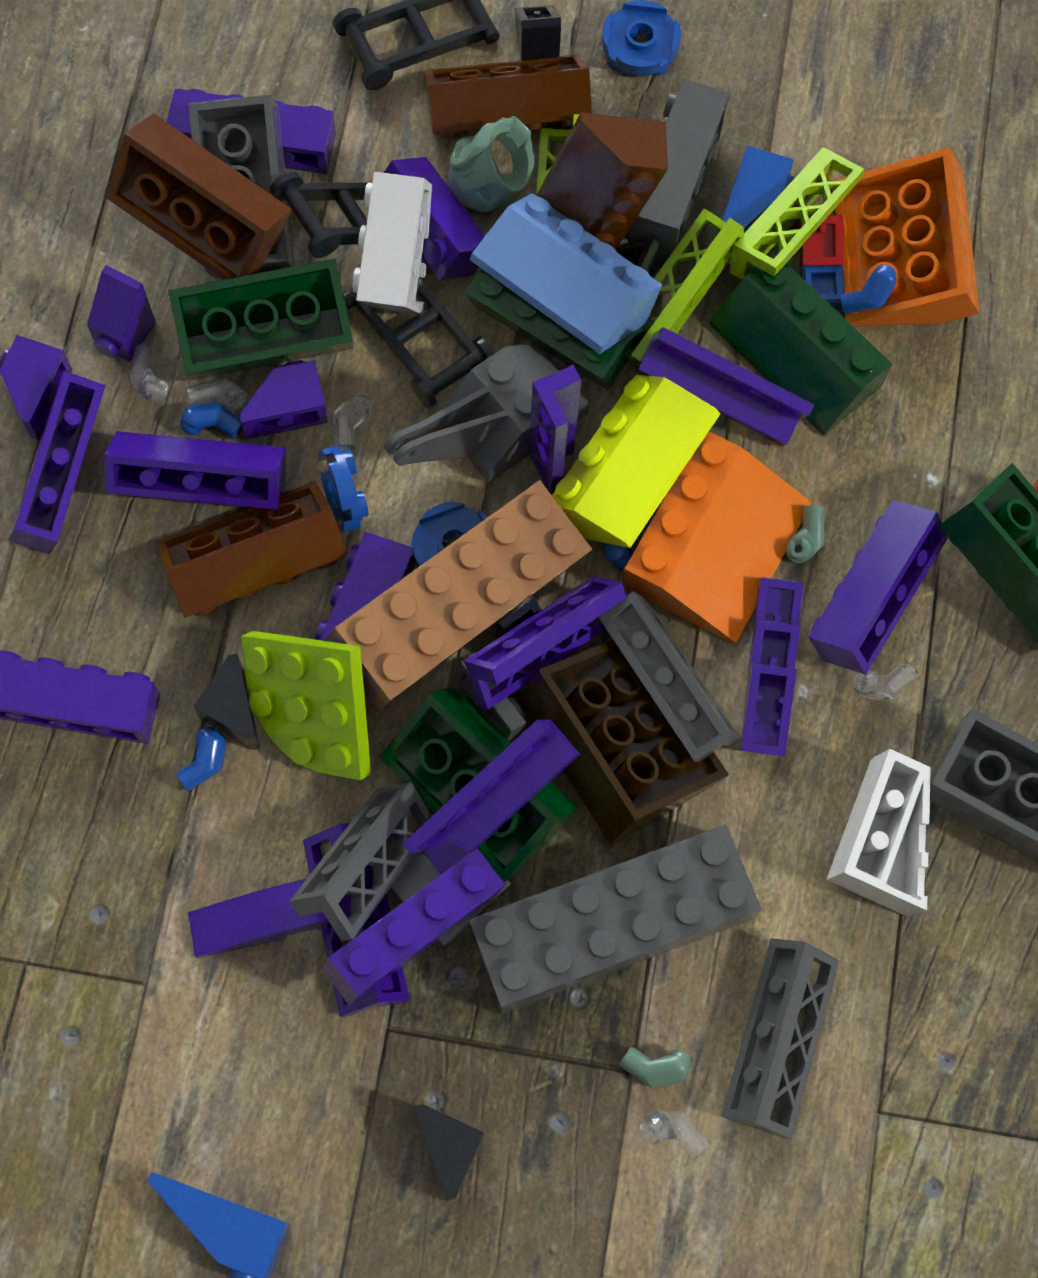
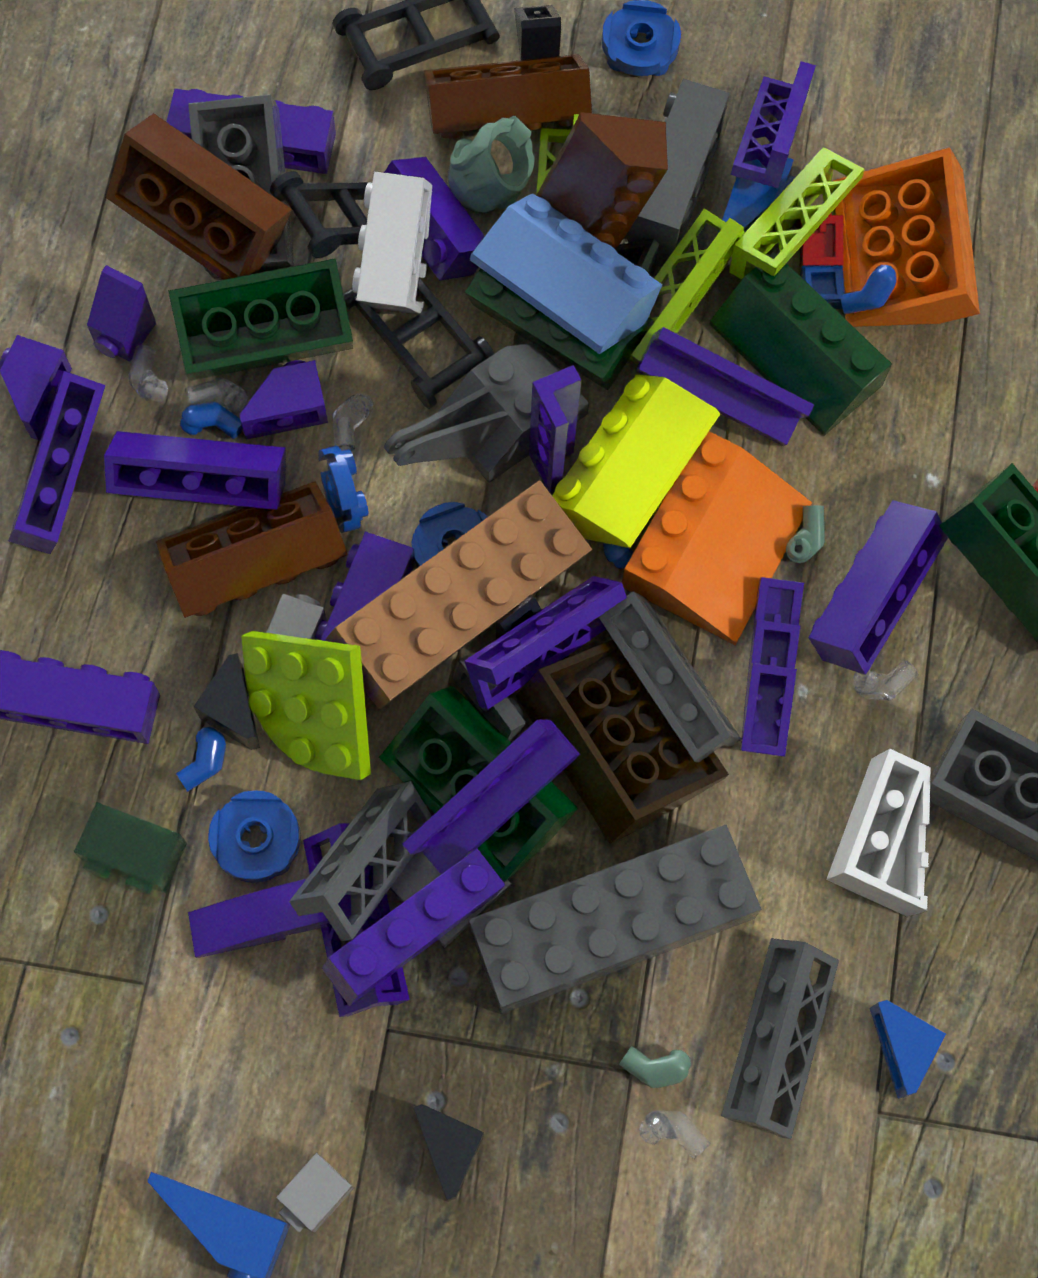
none -> clear green brick [74,802,187,895]
none -> blue plate [208,790,301,883]
none -> light grey brick [266,594,327,639]
none -> light grey brick [276,1153,354,1232]
none -> dark purple fence [730,61,816,188]
none -> blue slope [869,1000,946,1099]

